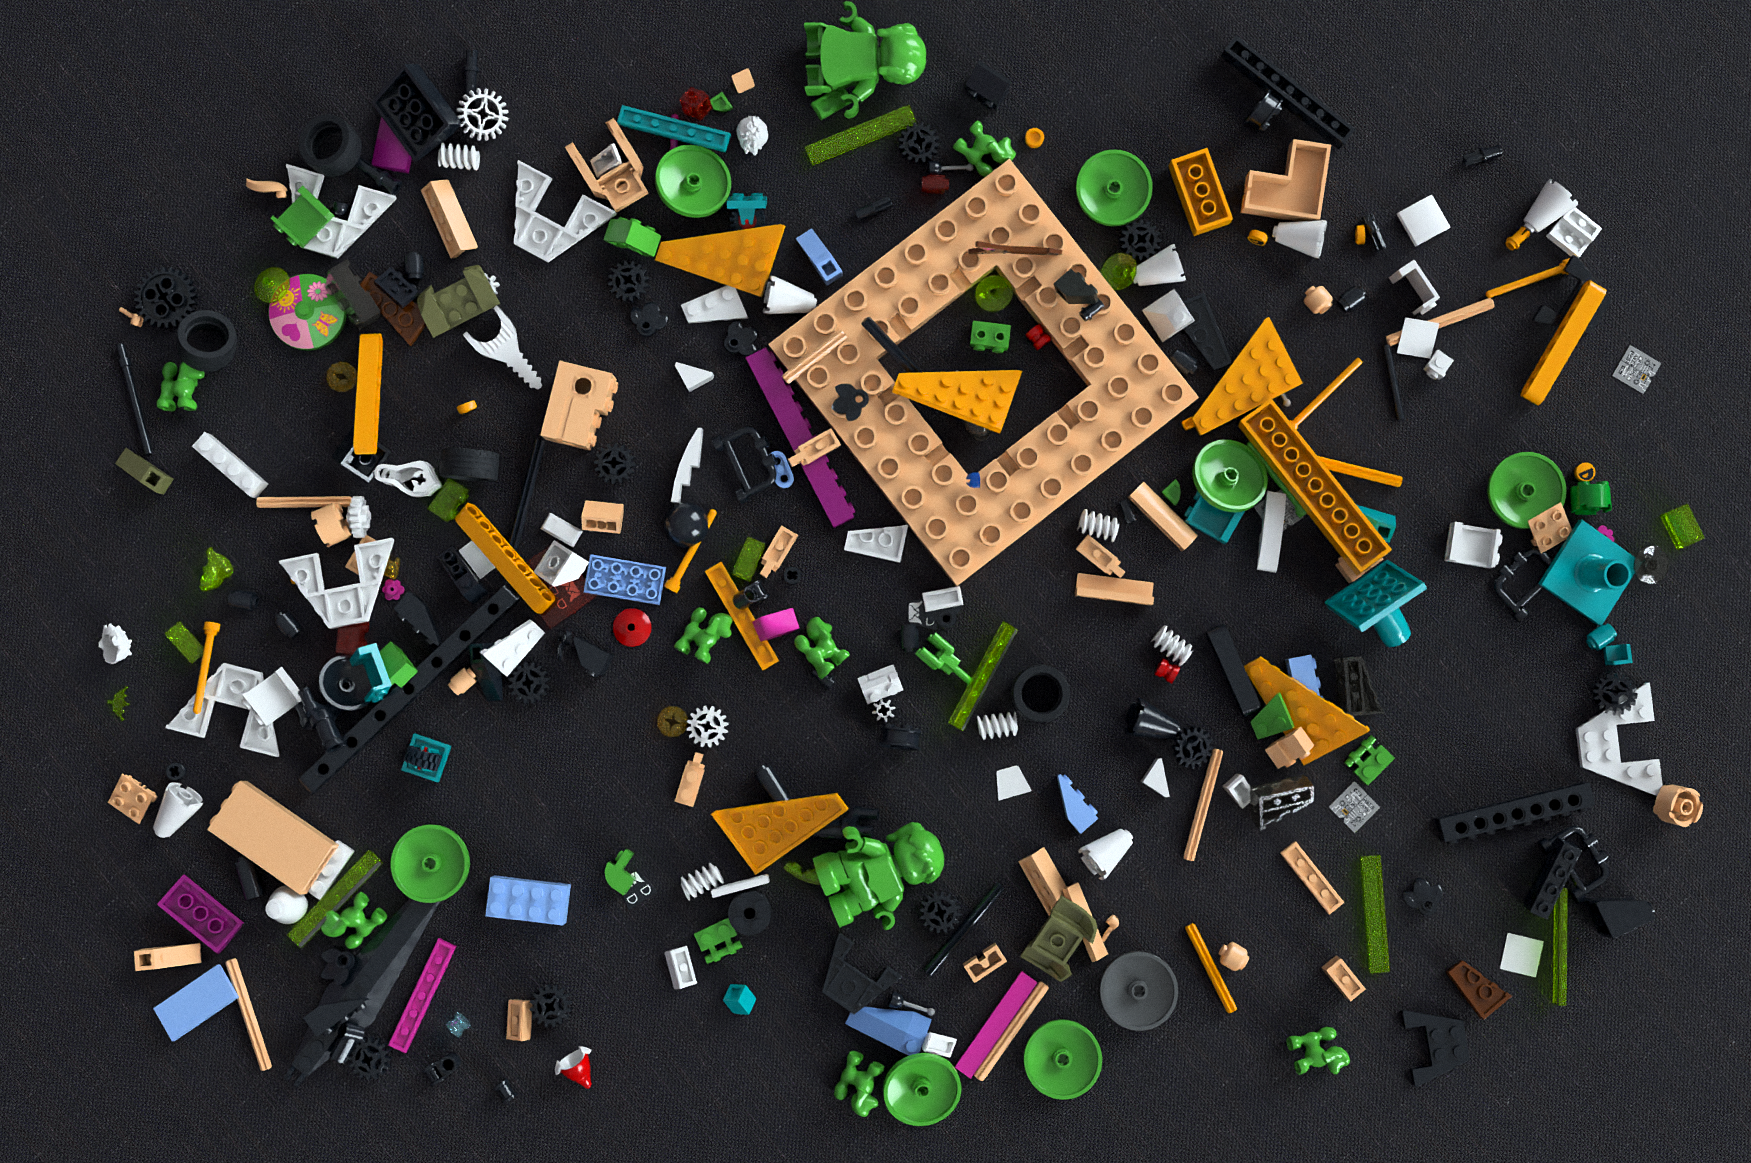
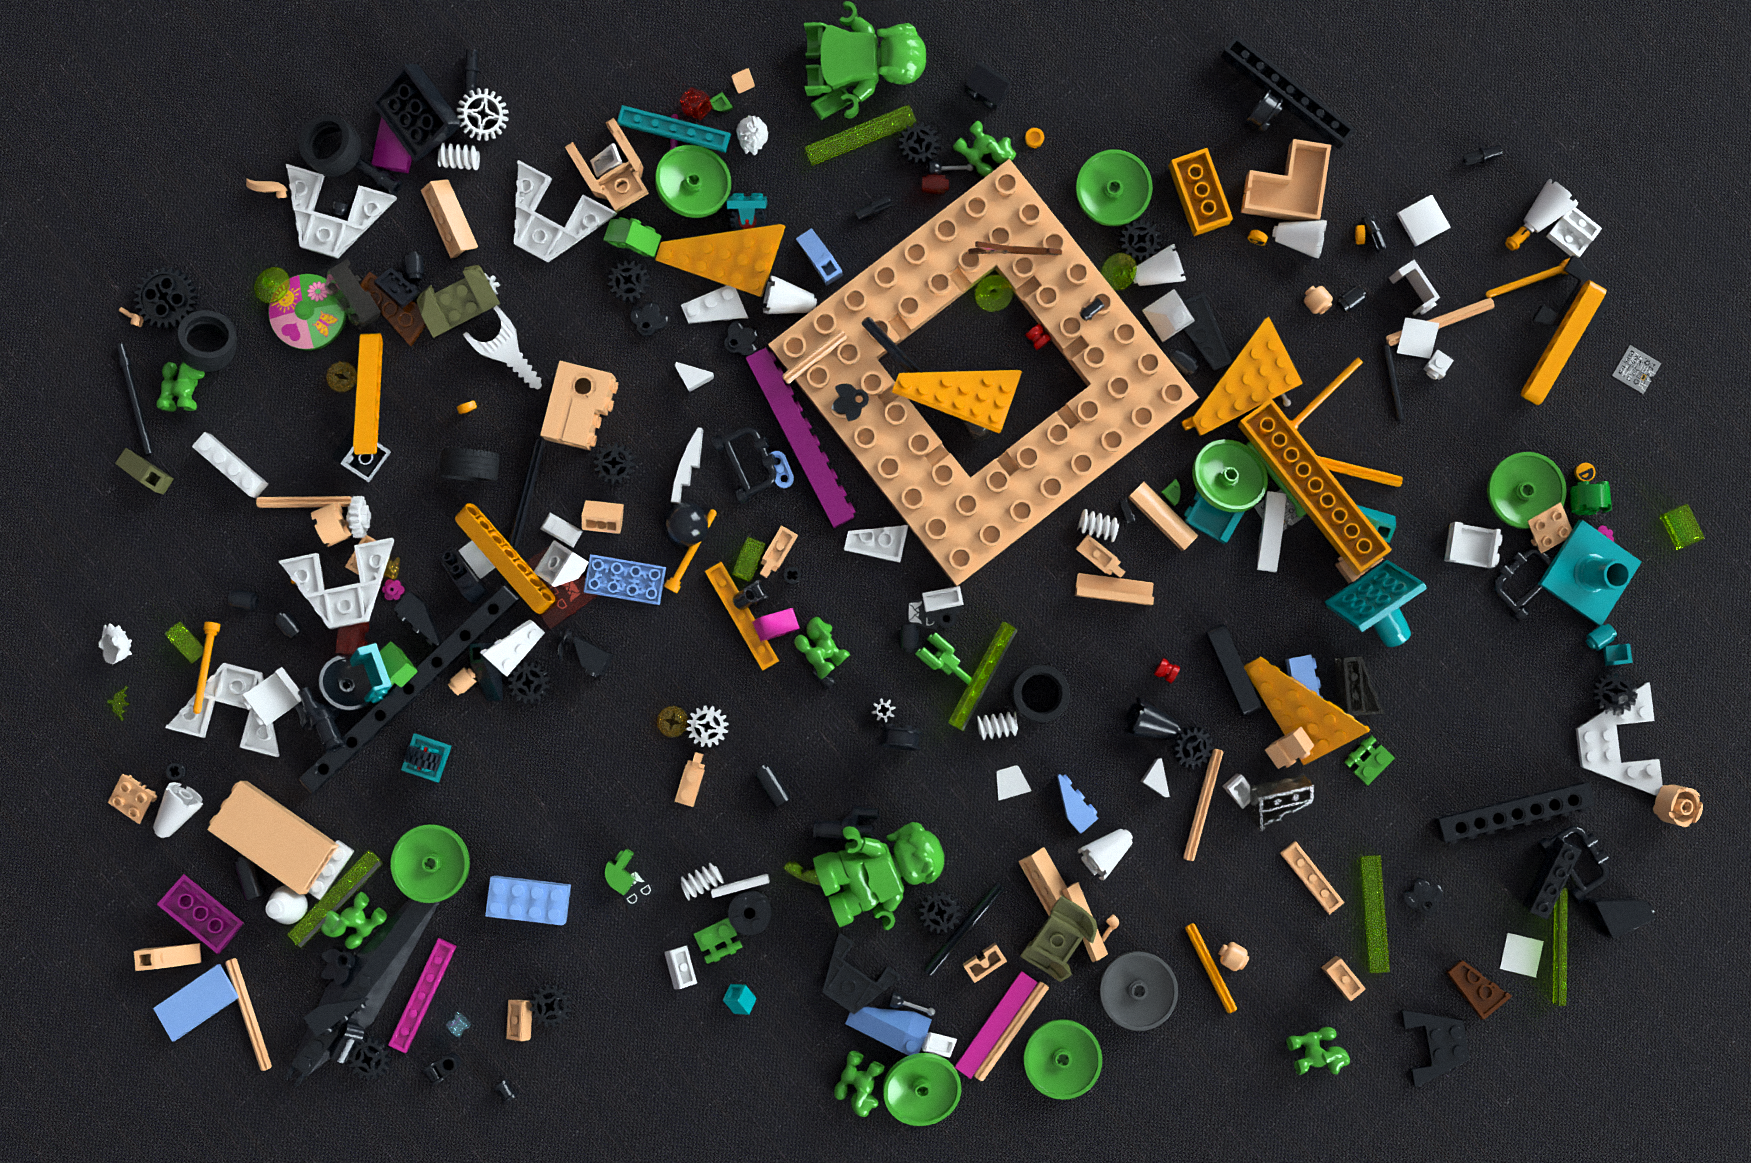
clear neon green hair [199,547,233,592] -> none
bright green panel [271,185,334,248] -> none
white piece [374,461,443,497] -> none
clear neon green bracket [428,478,469,522] -> none
hat [555,1046,592,1089] -> none
red dish [613,608,651,647] -> none
bright green animal [674,607,733,664] -> none
light orange wing [711,793,849,875] -> none
light nougat hinge [788,428,841,467] -> none
white brick [857,665,903,704] -> none
blue hinge [966,472,980,488] -> none
bright green brick [969,321,1011,353] -> none
pearl dark grey slope [1054,268,1099,304] -> none
white piece [1151,625,1193,666] -> none
bright green wing [1250,692,1295,739] -> none
light grey sticker [1329,781,1380,833] -> none
clear smoke dish [1634,546,1669,584] -> none

